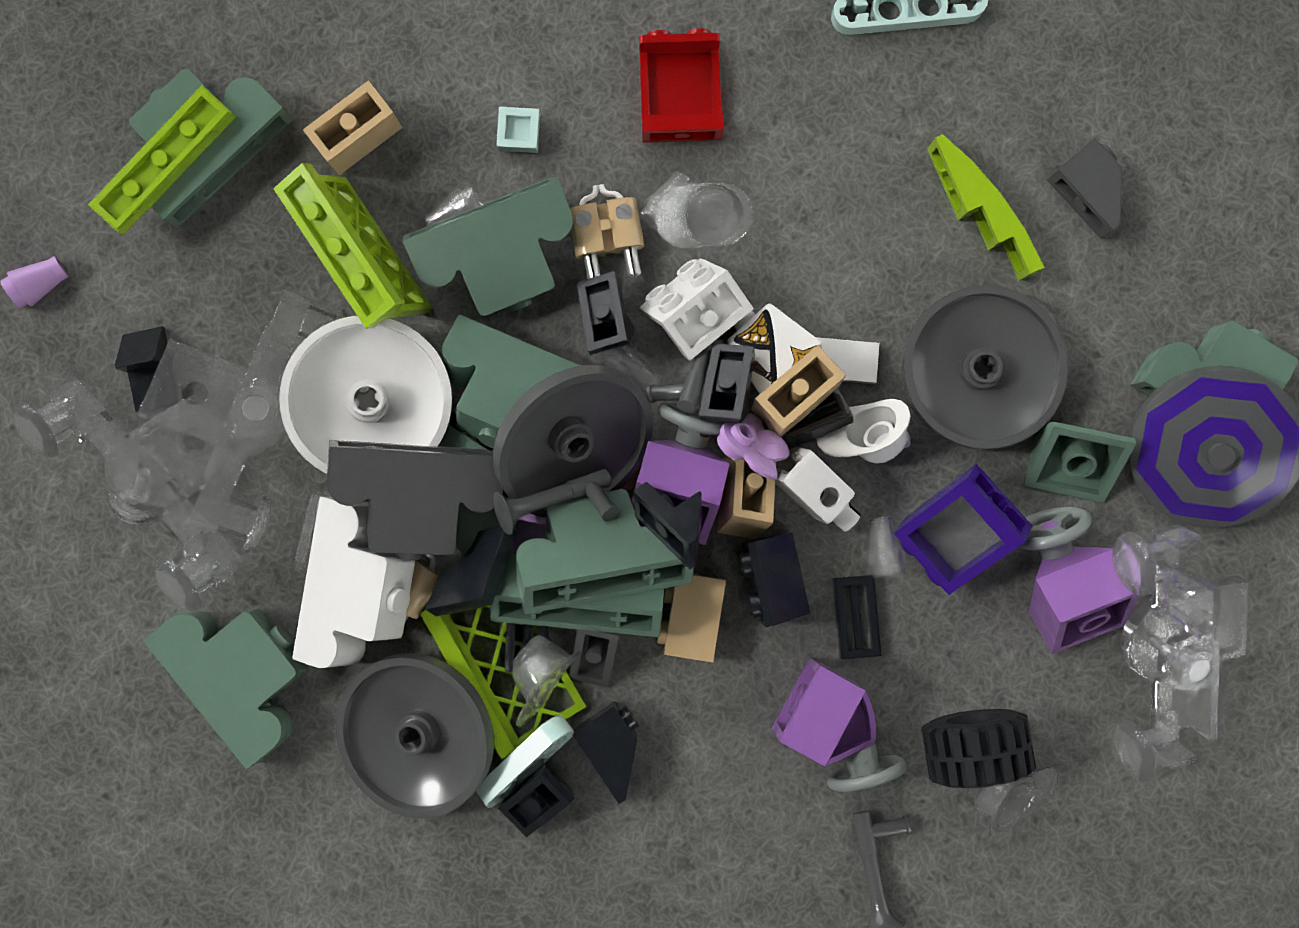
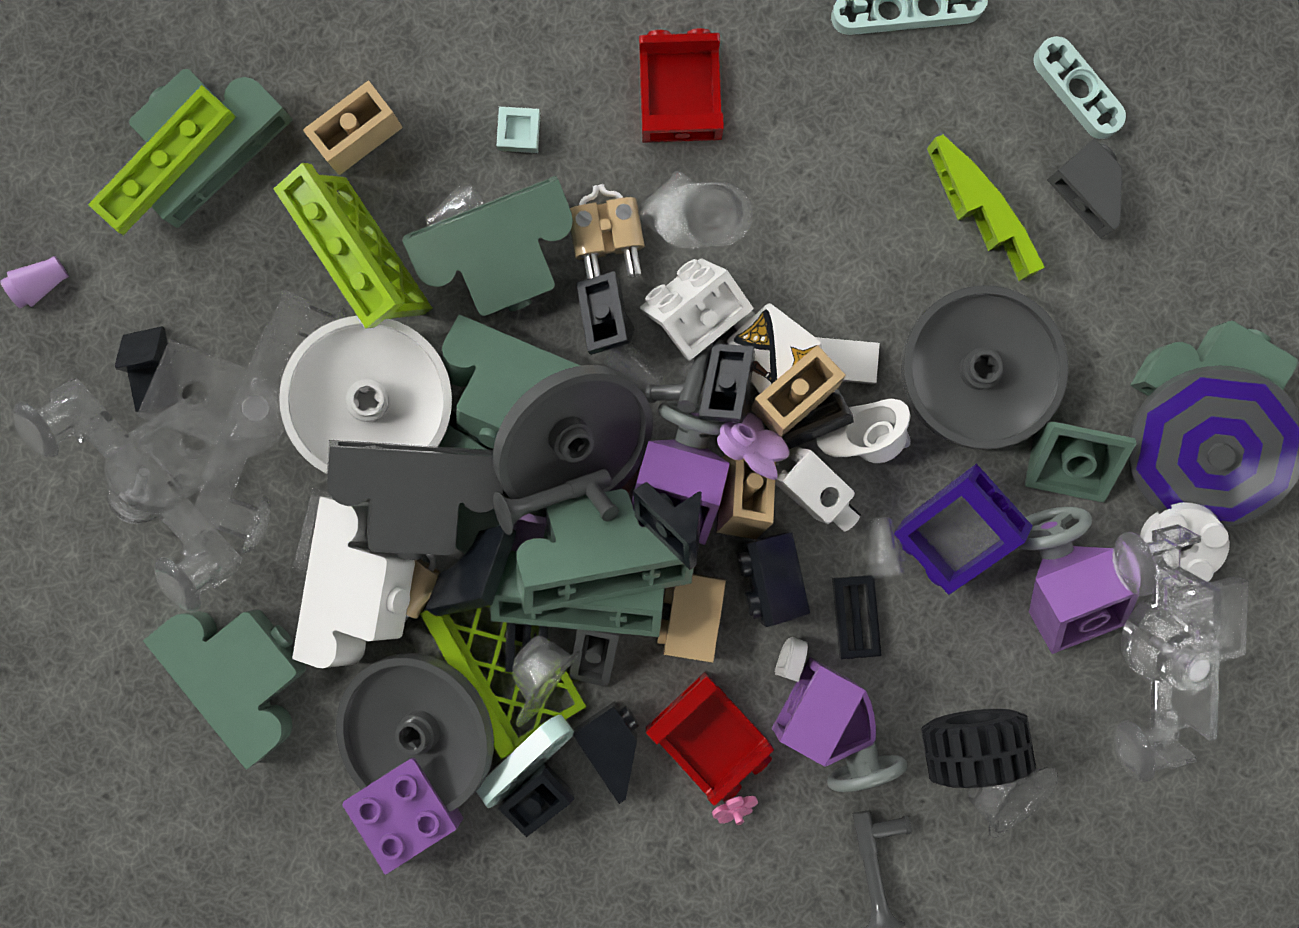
none -> medium lavender bracket [342,758,463,875]
none -> red panel [646,672,774,806]
none -> bright pink plant [712,796,758,825]
none -> white tile [774,637,808,682]
none -> light aqua beam [1034,36,1126,139]
none -> white plate [1139,502,1230,584]

